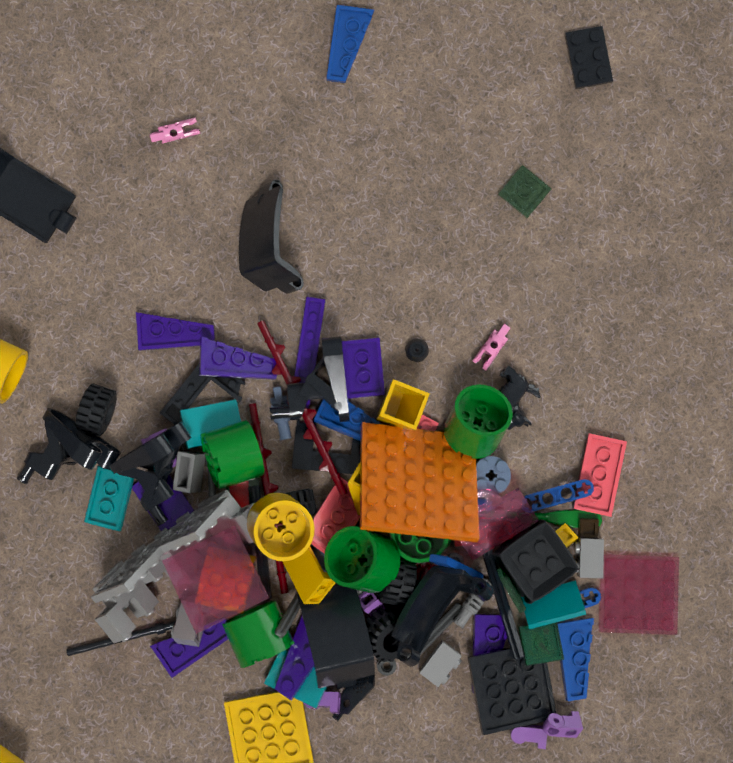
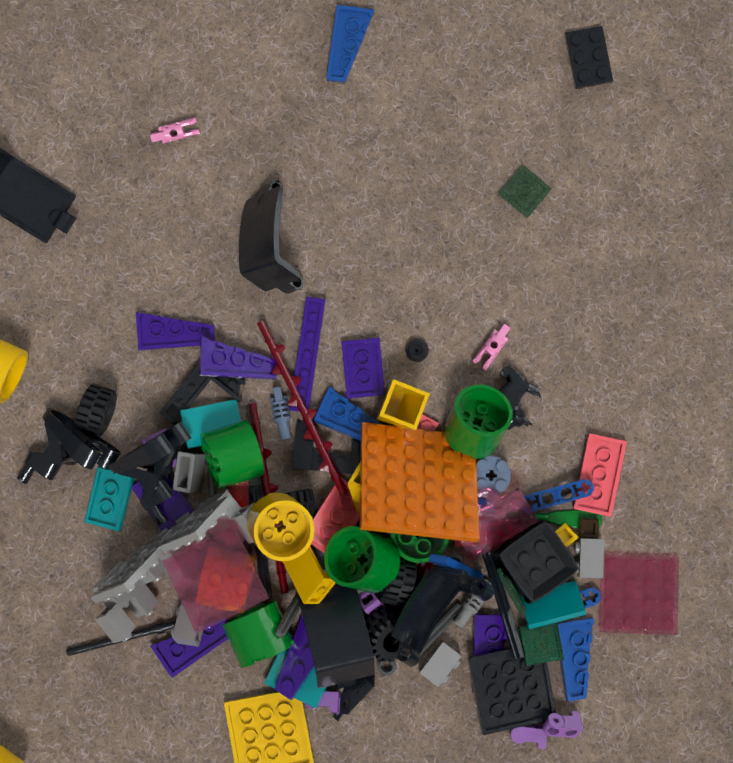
black connector [270,336,349,422] -> none

